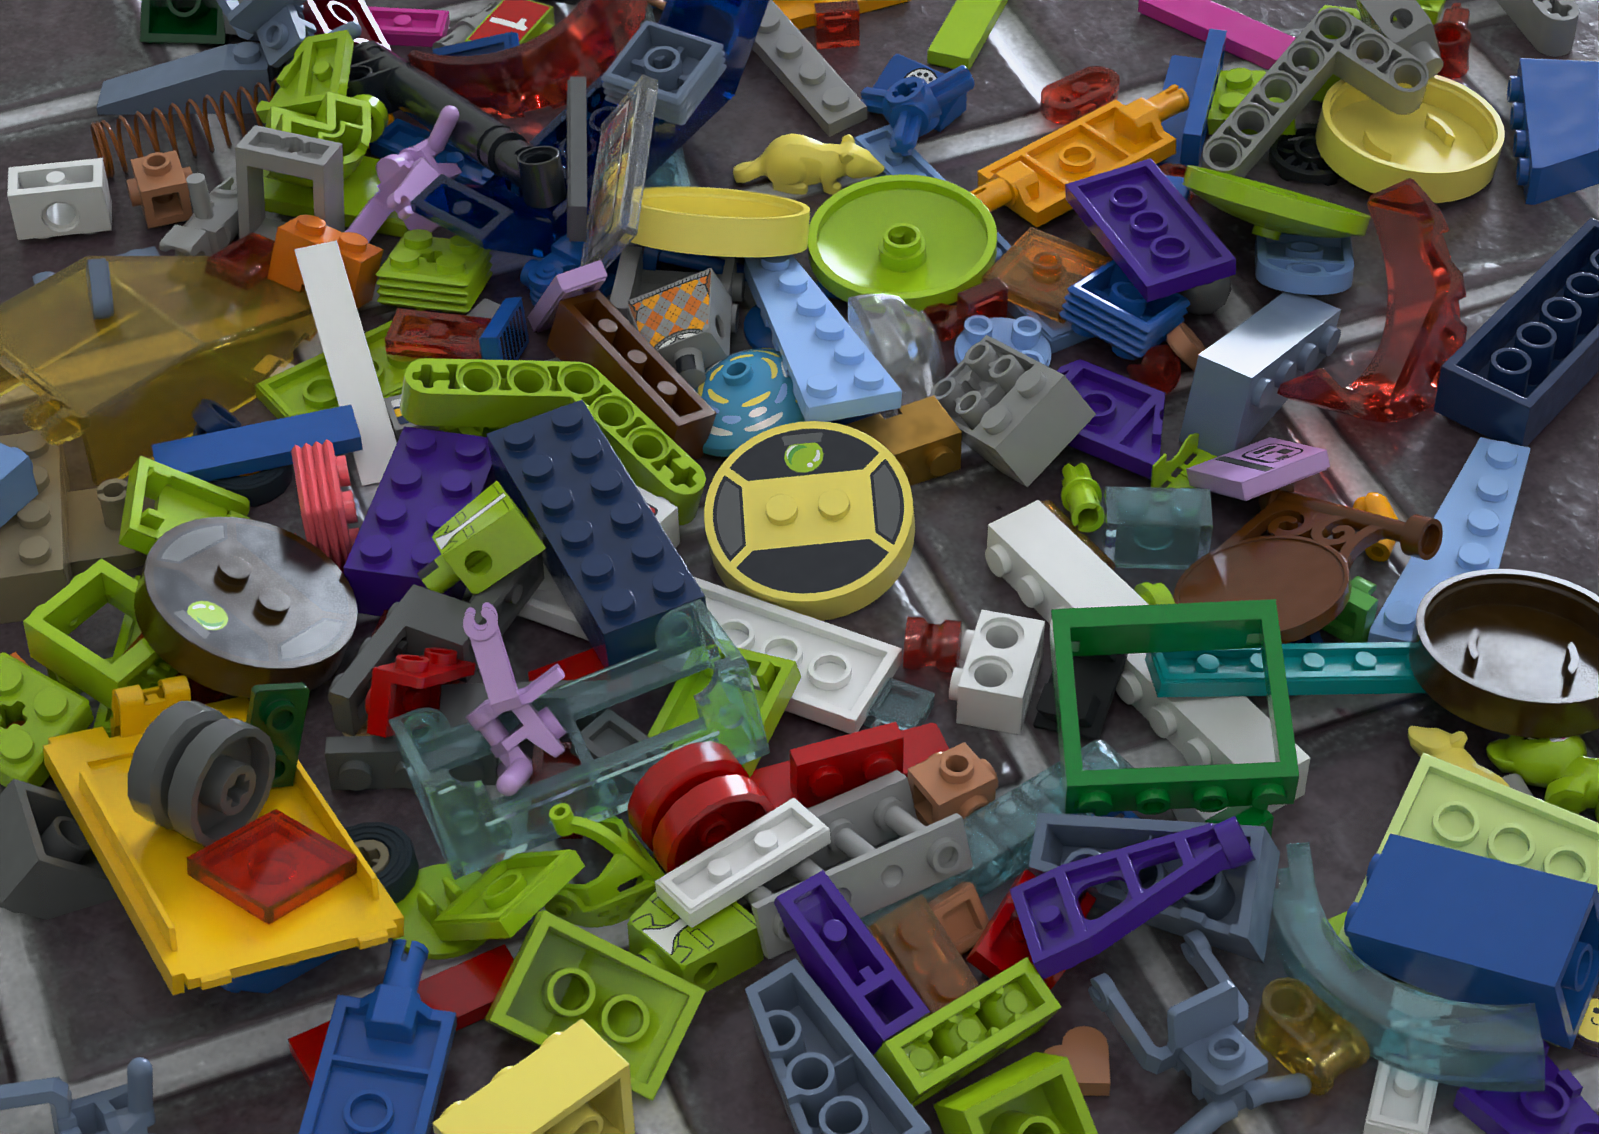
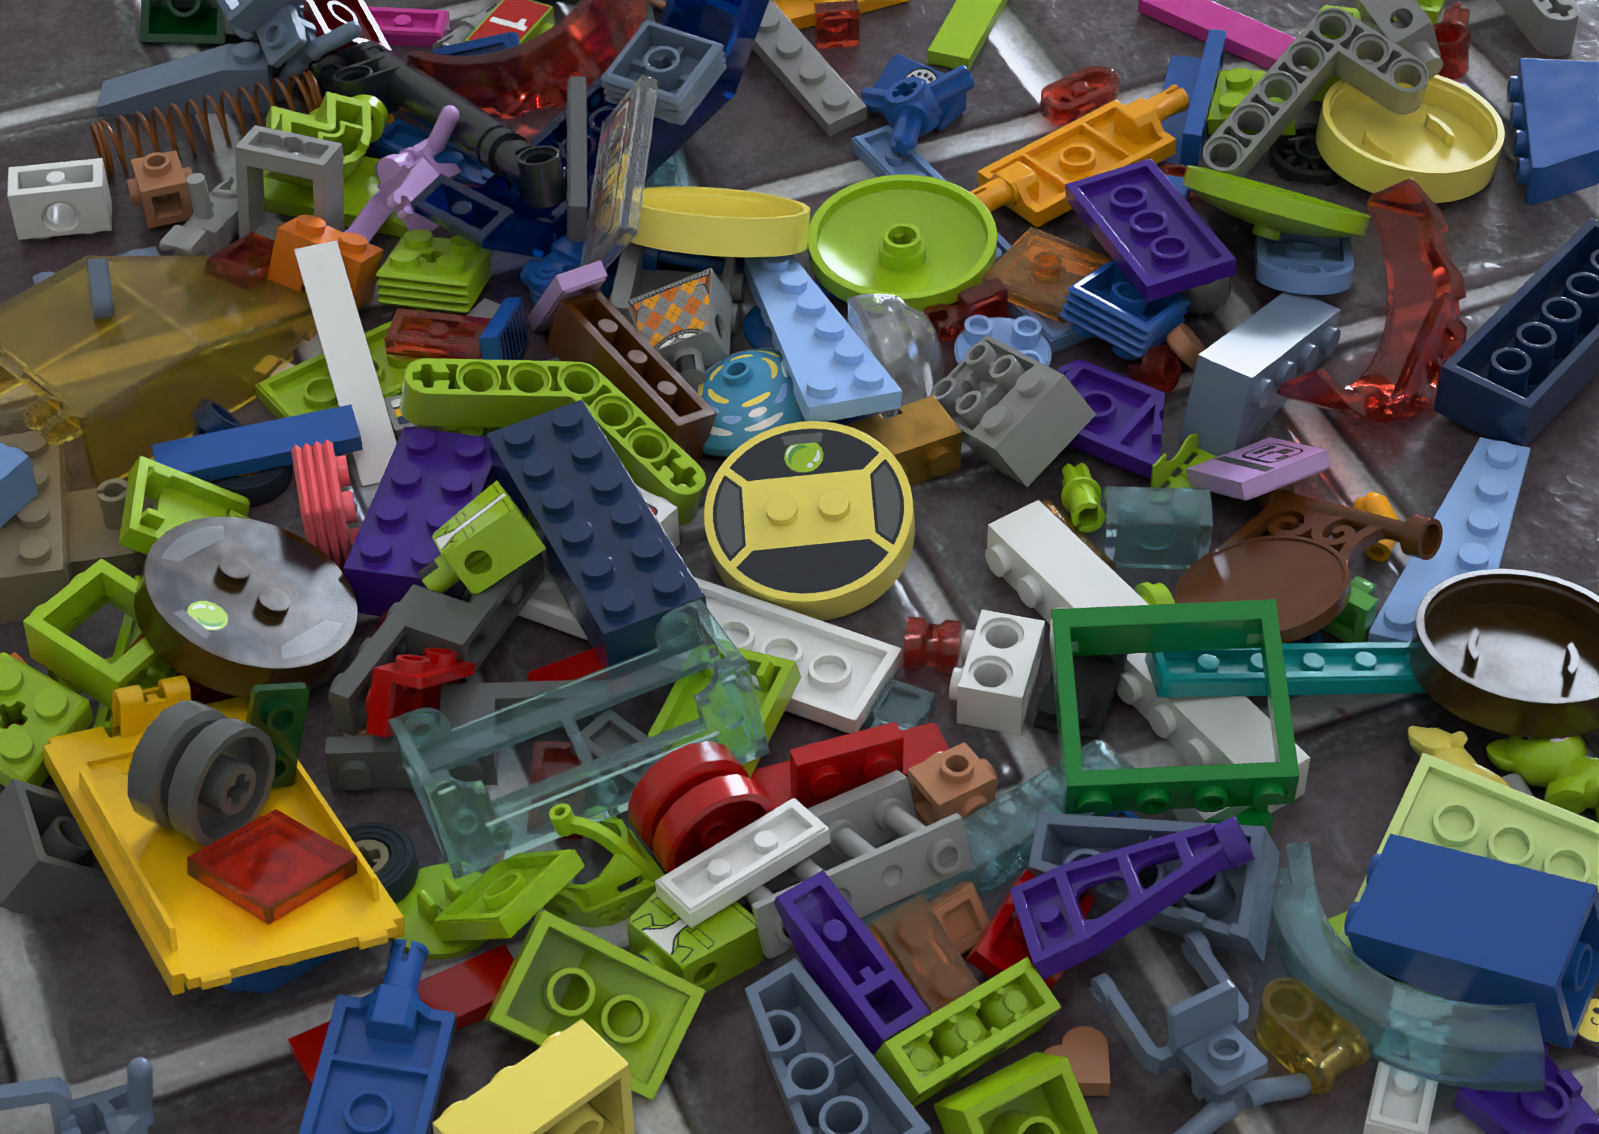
lime wing [256,30,354,124] -> none
lavender piece [463,602,566,796] -> none
light yellow animal [733,134,885,195] -> none

